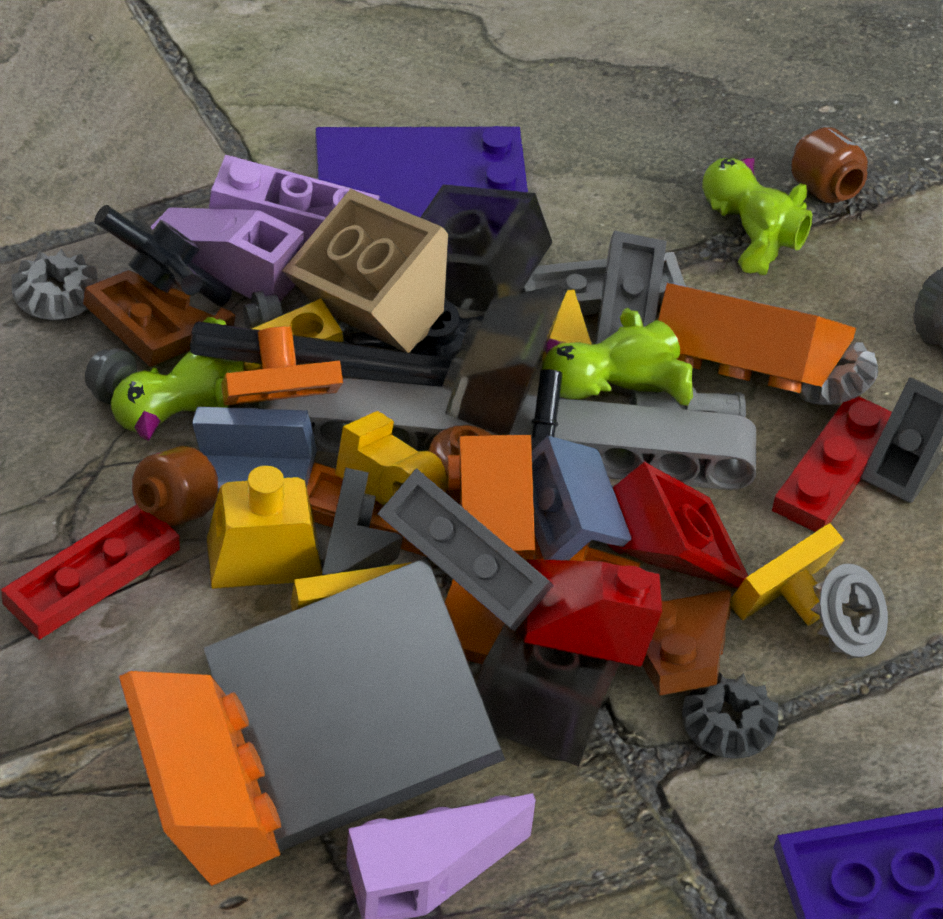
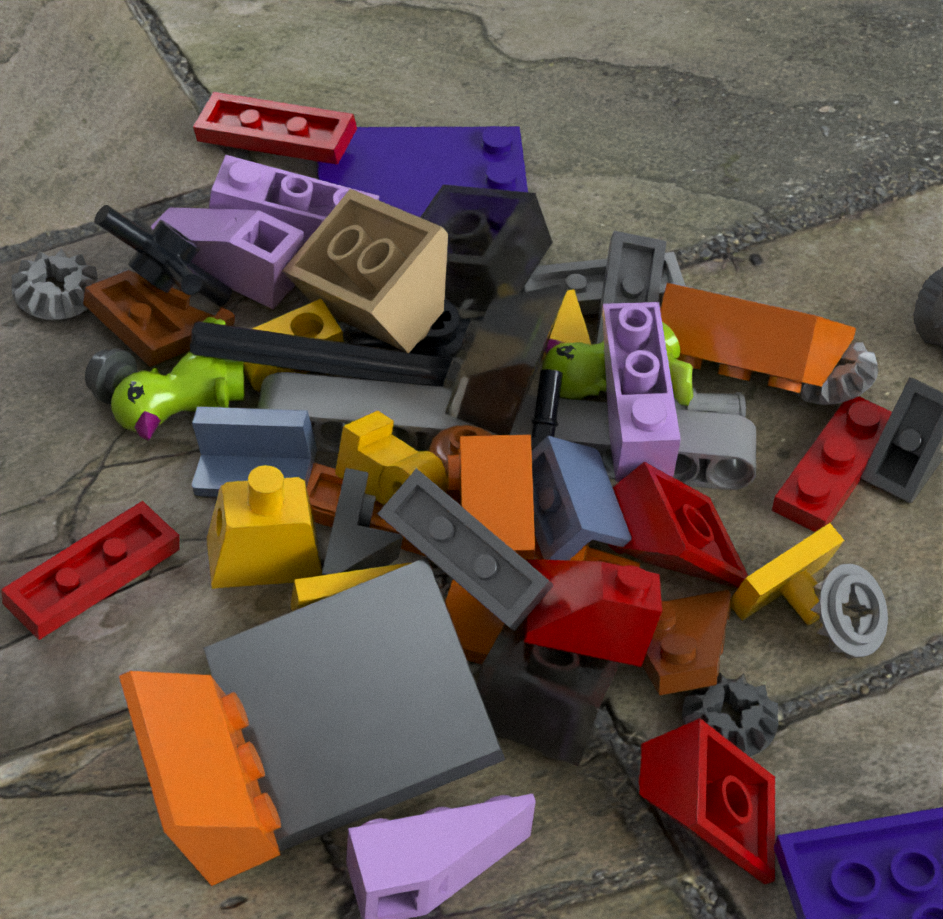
dark orange head [132,446,218,527] -> none
orange tile [221,326,343,406] -> none
dark grey plate [243,291,283,329] -> none
lime animal [702,158,812,276] -> none
dark orange head [791,127,868,203] -> none
none -> red plate [193,91,357,165]
none -> lavender slope [602,302,681,482]
none -> red slope [638,718,775,885]

